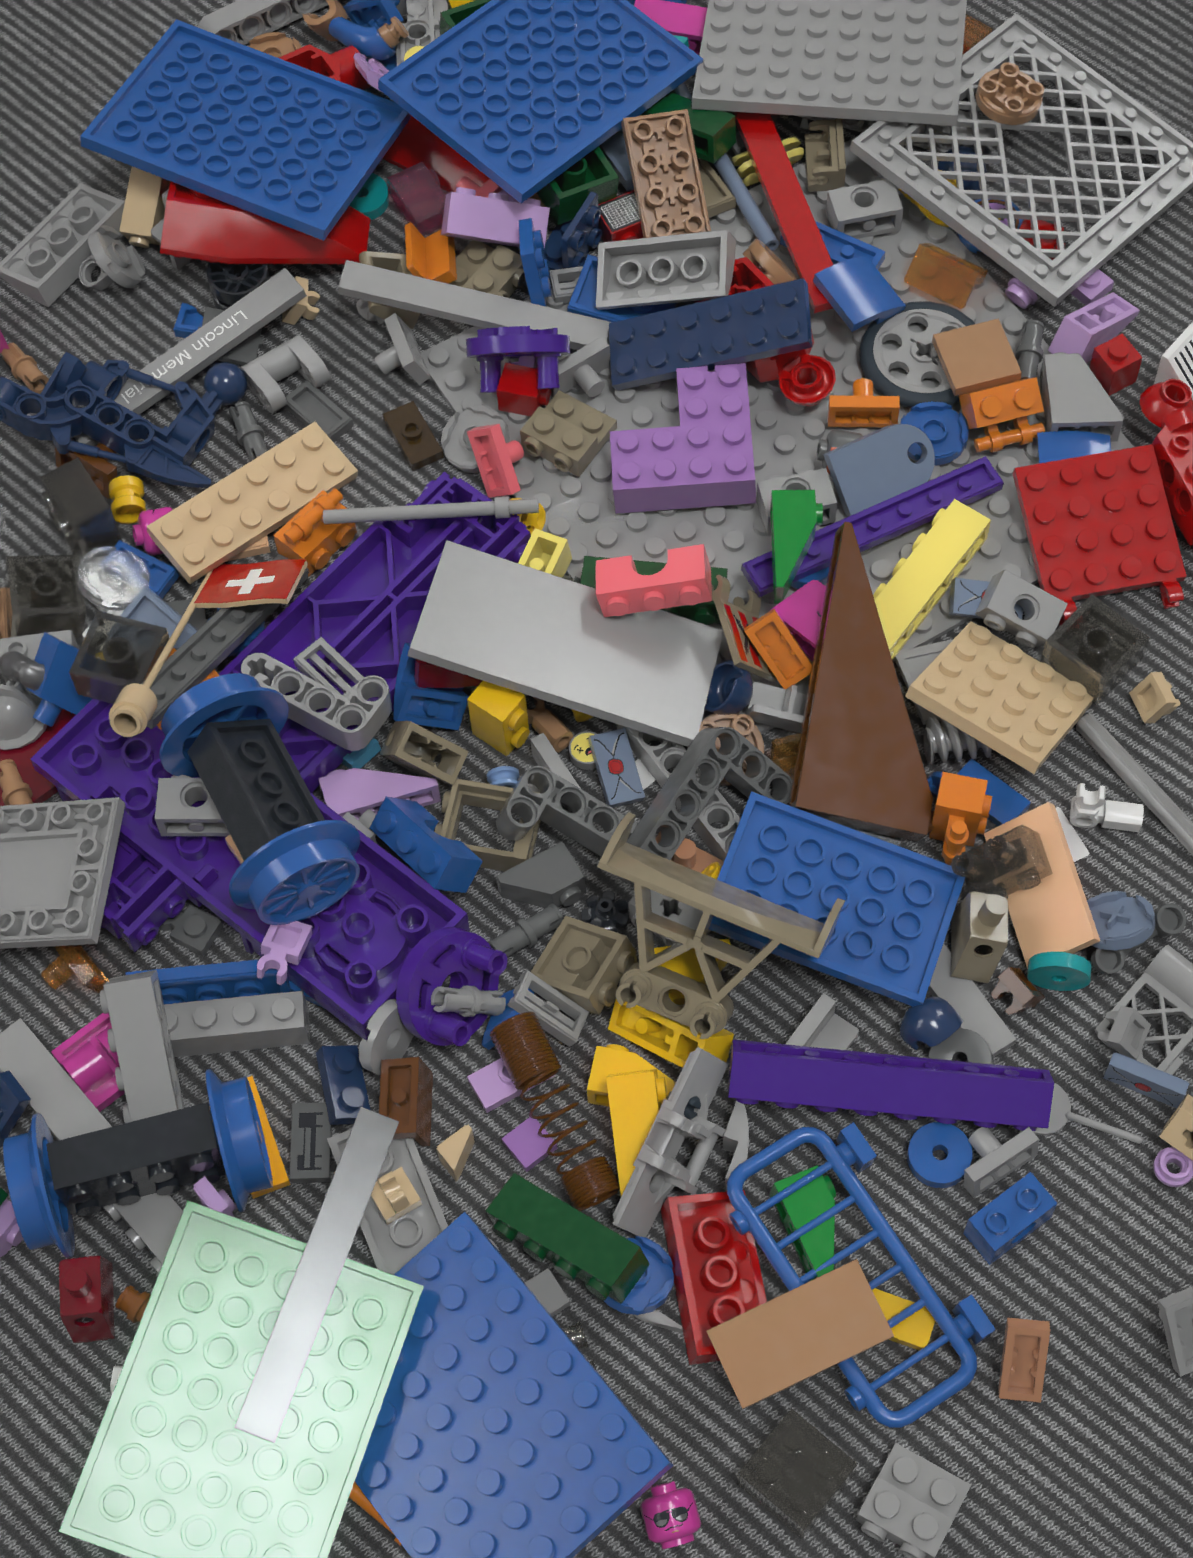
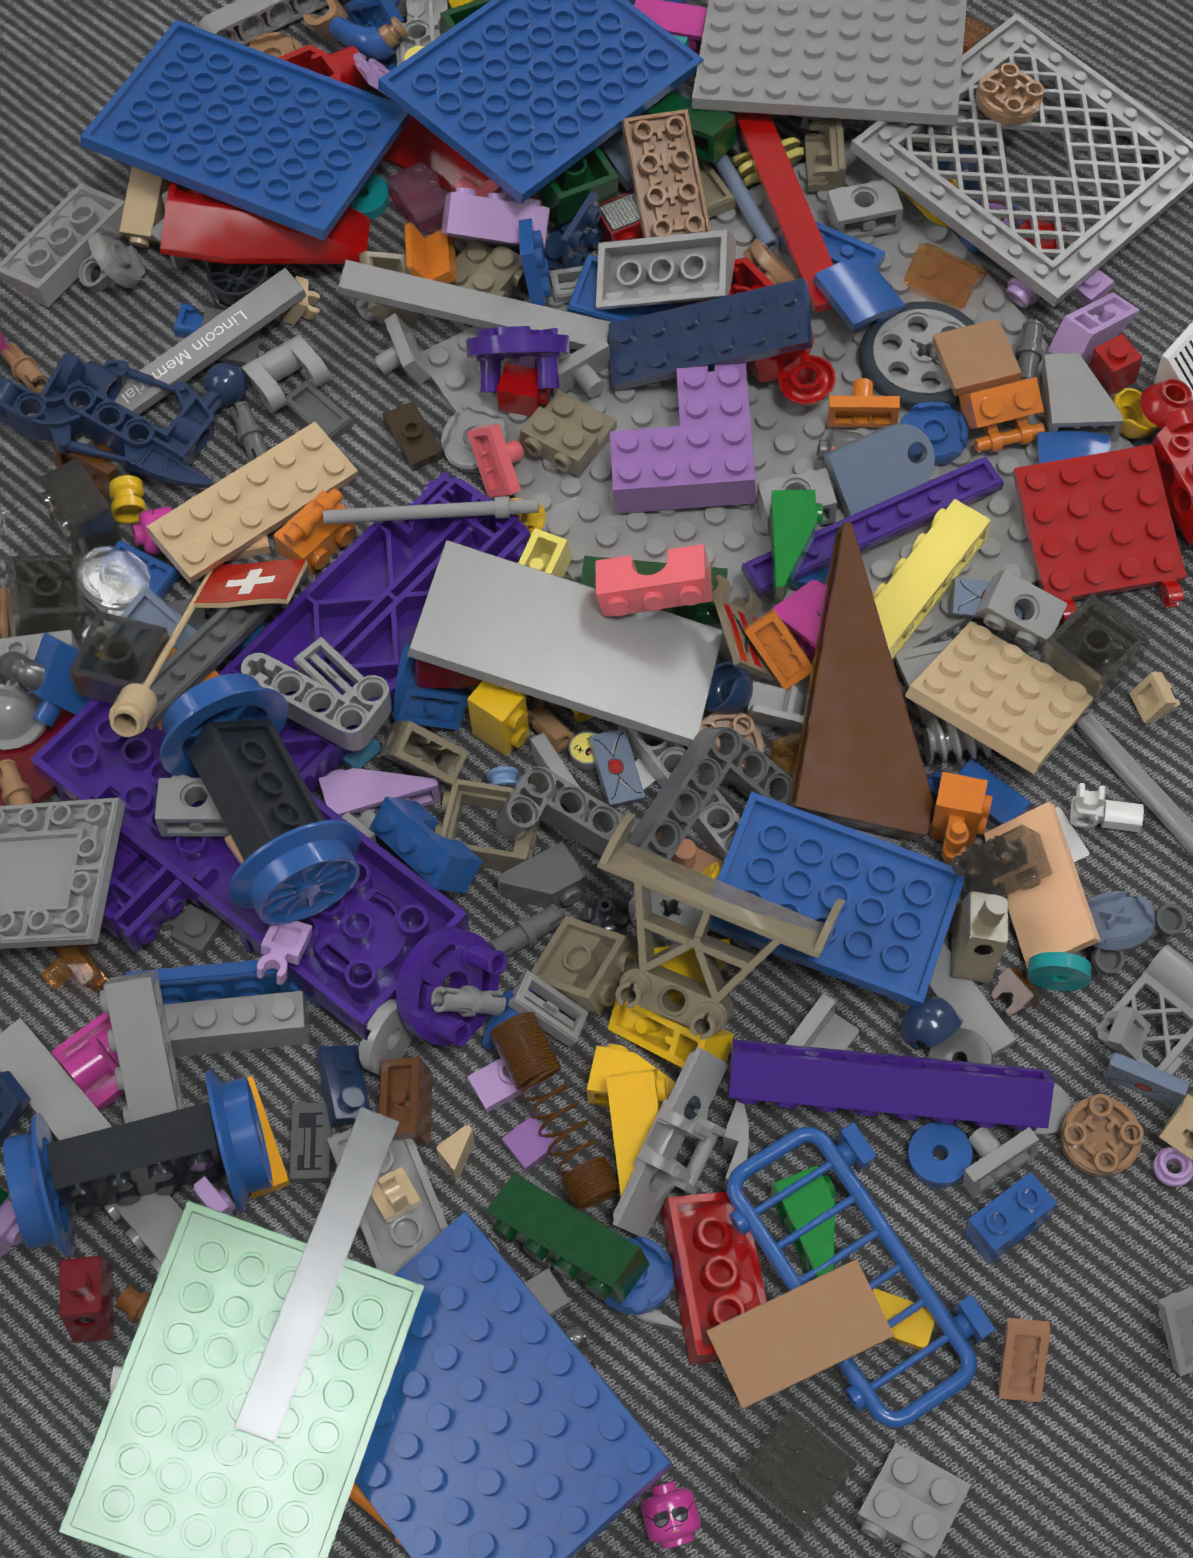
none -> medium nougat tile [1060,1094,1144,1177]
none -> yellow hair [1112,388,1159,439]

